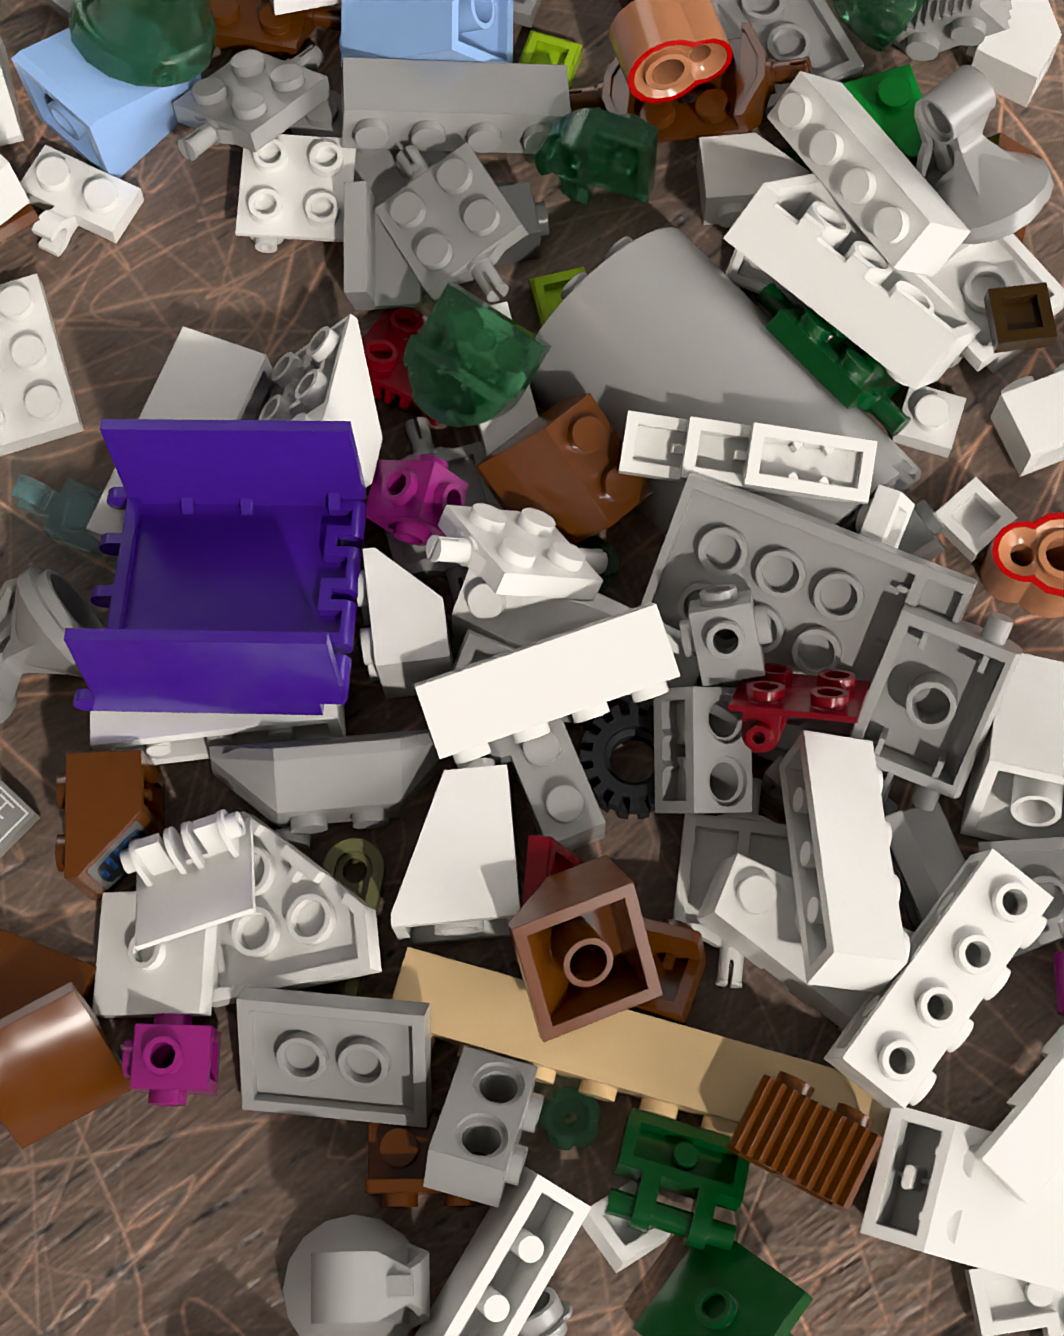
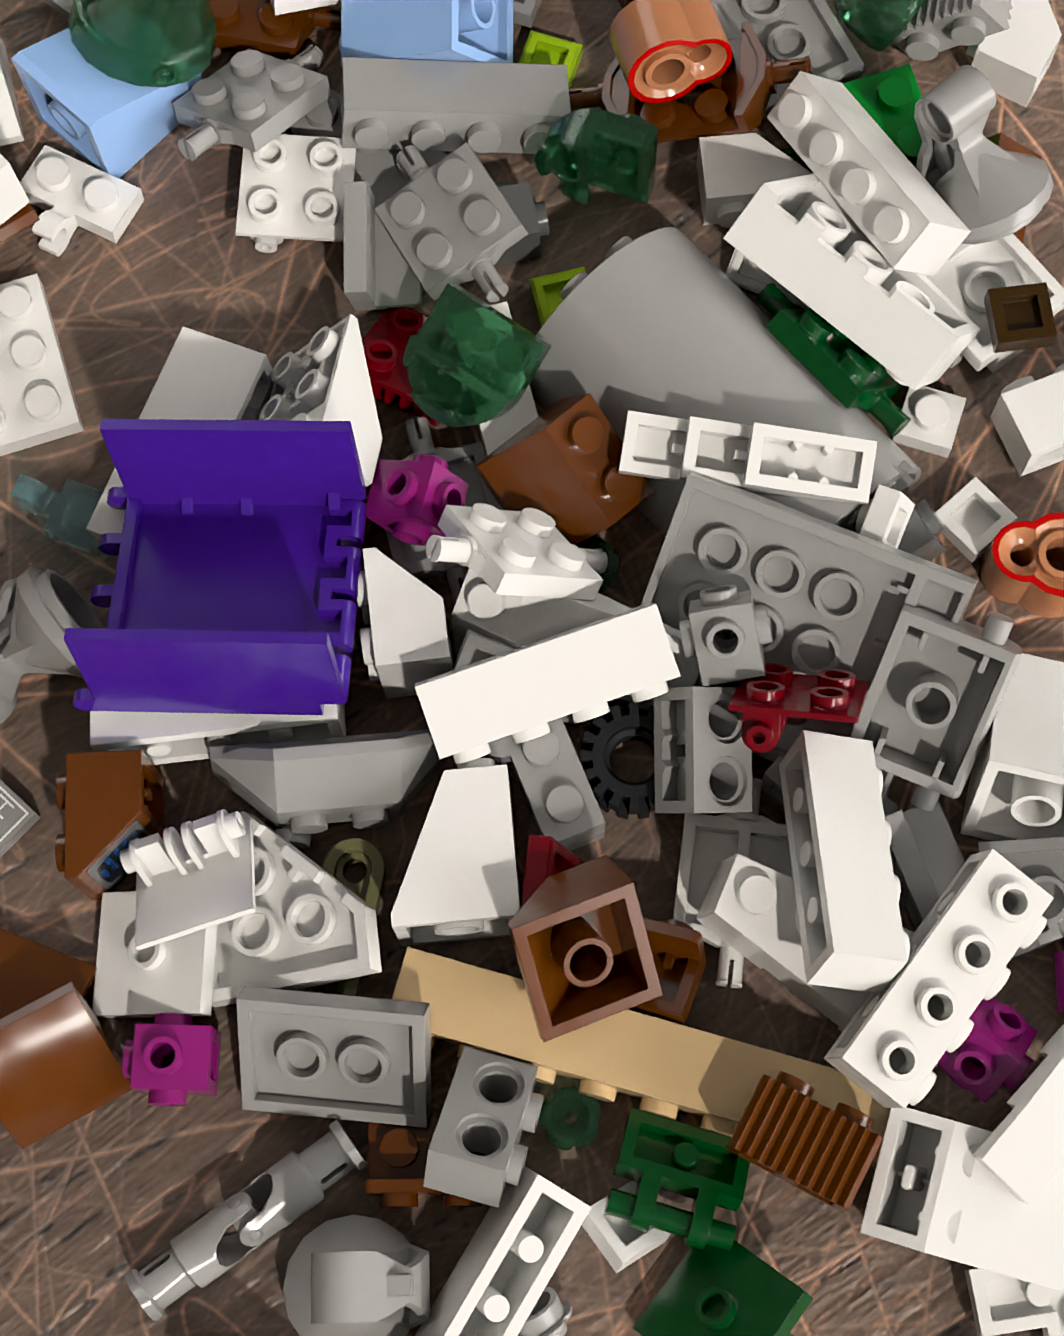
none -> light grey piece [124,1119,368,1321]
none -> magenta brick [937,997,1038,1102]

